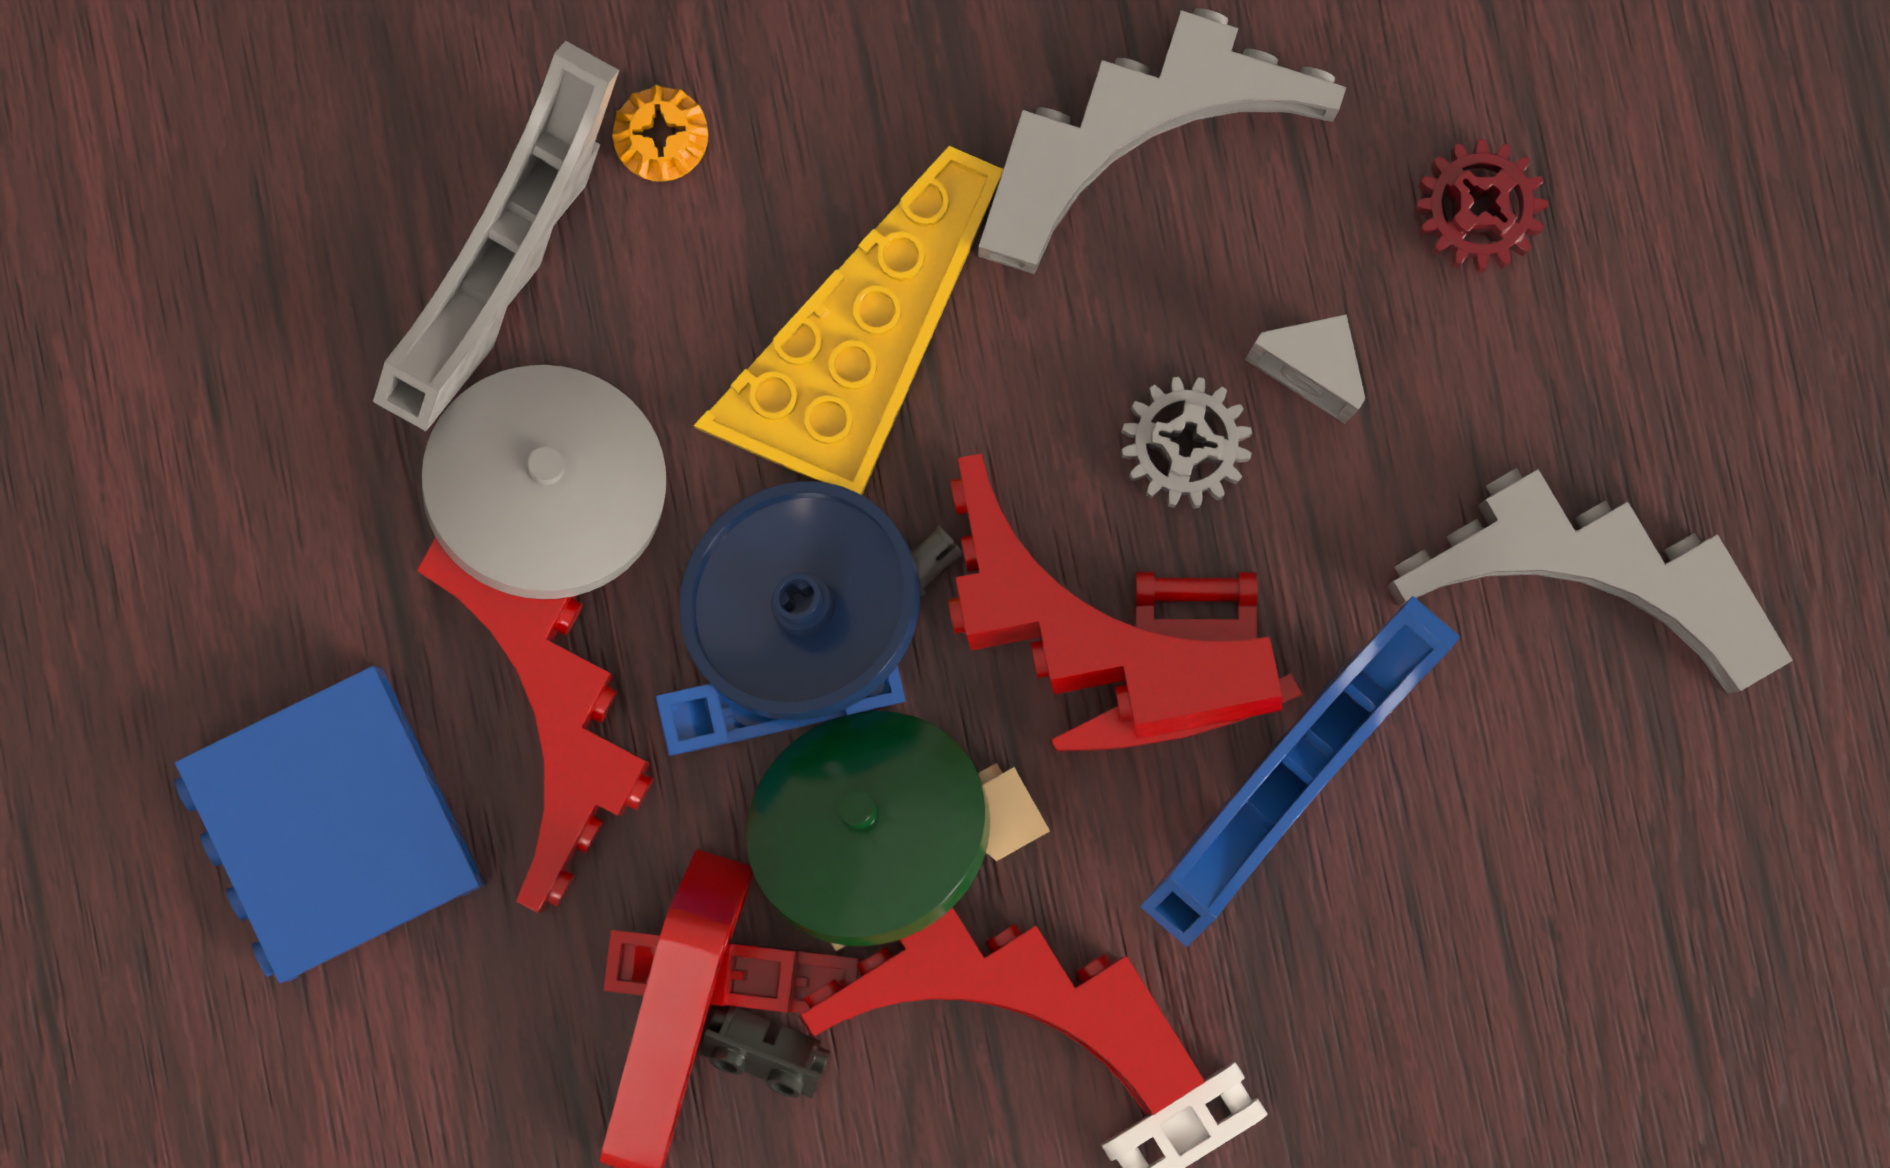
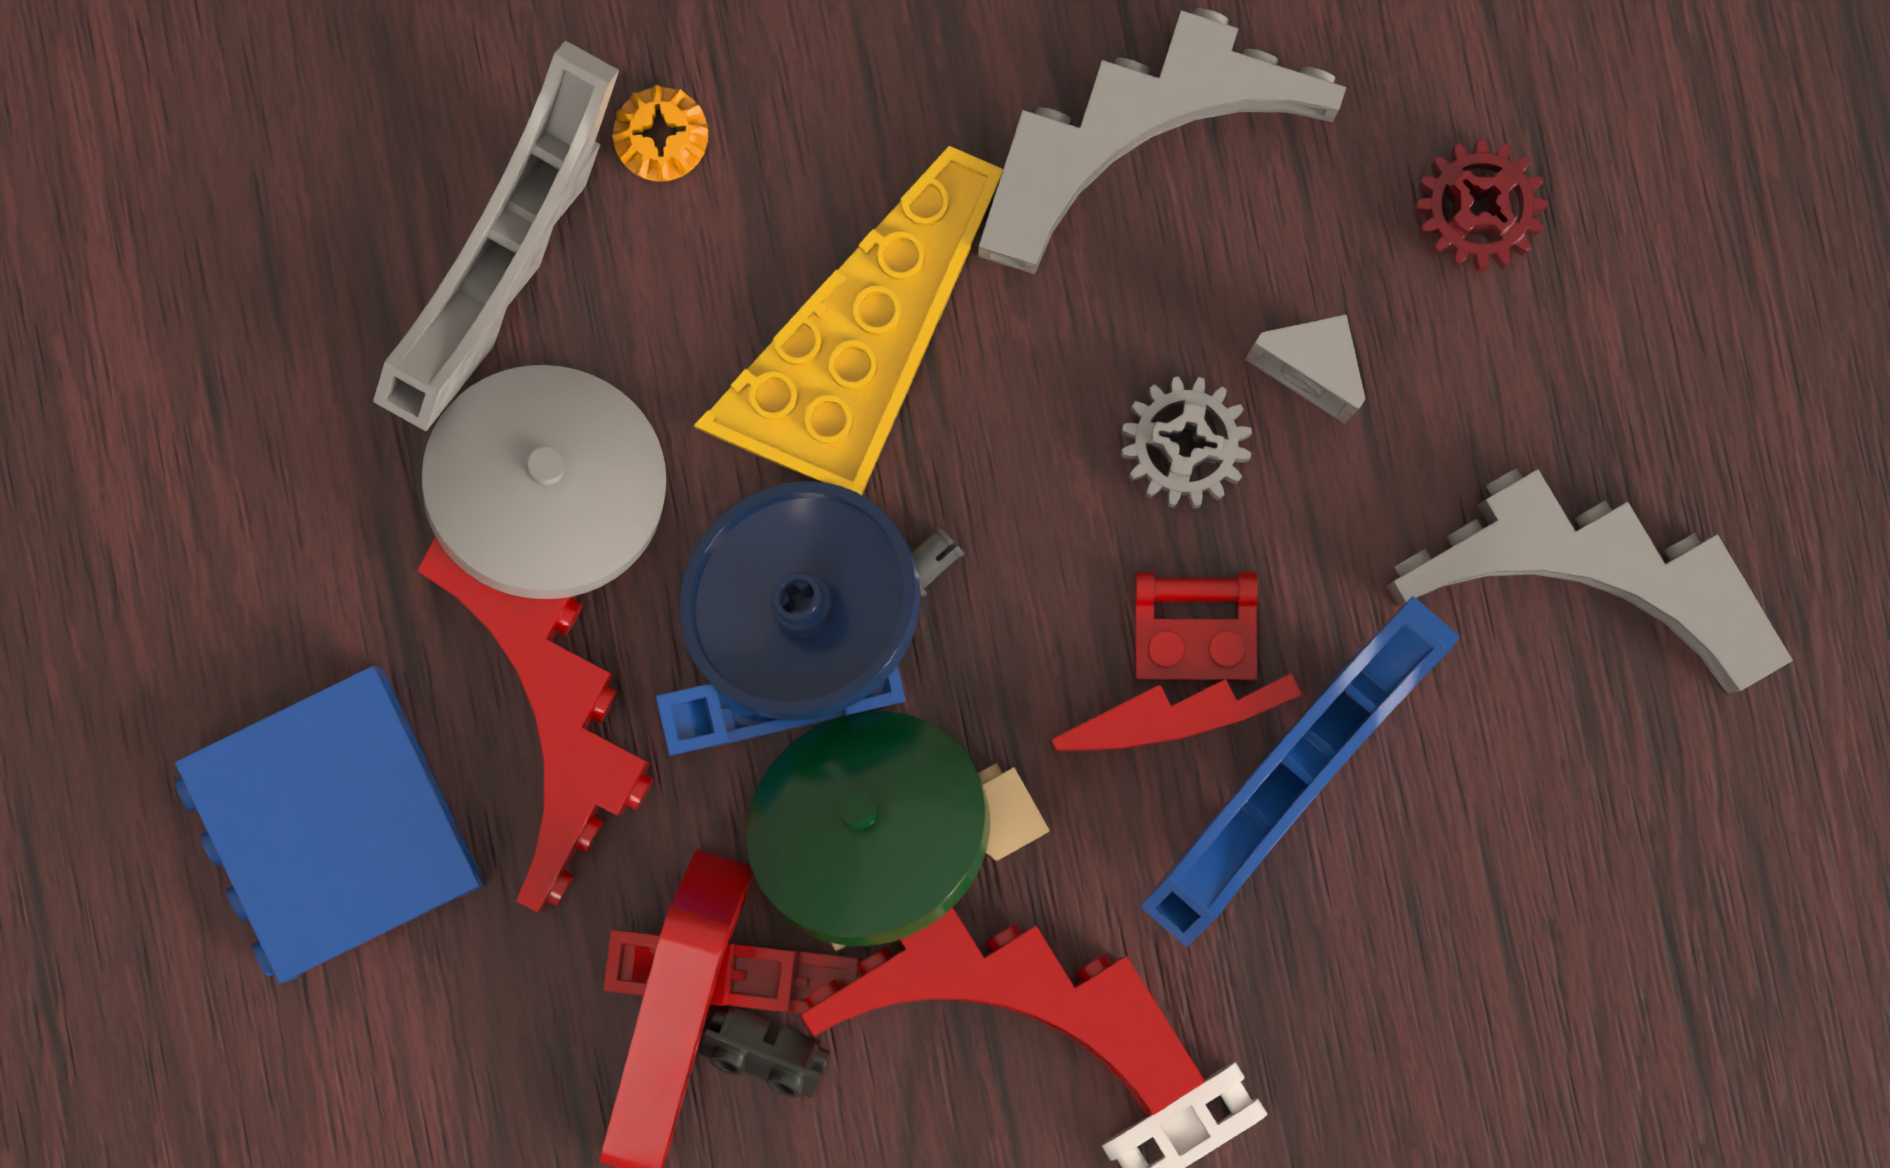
red arch [948,453,1282,739] -> none

